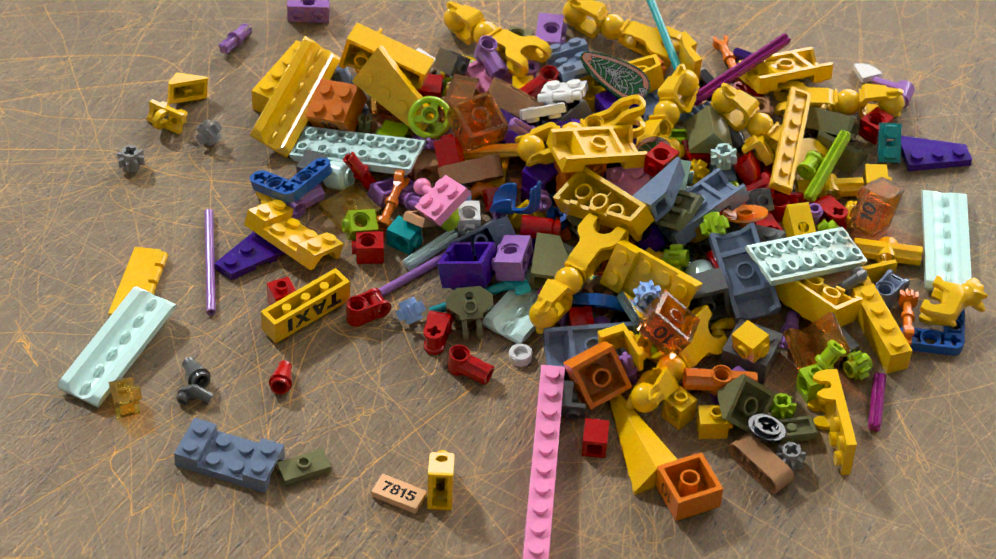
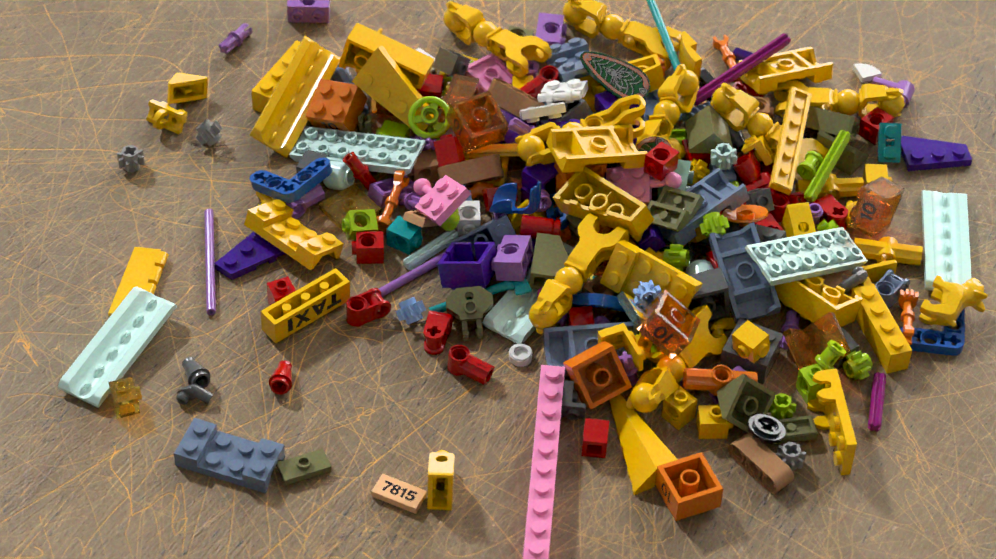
medium lavender piece [474,35,509,79] -> none
sand blue slope [633,157,685,222] -> none

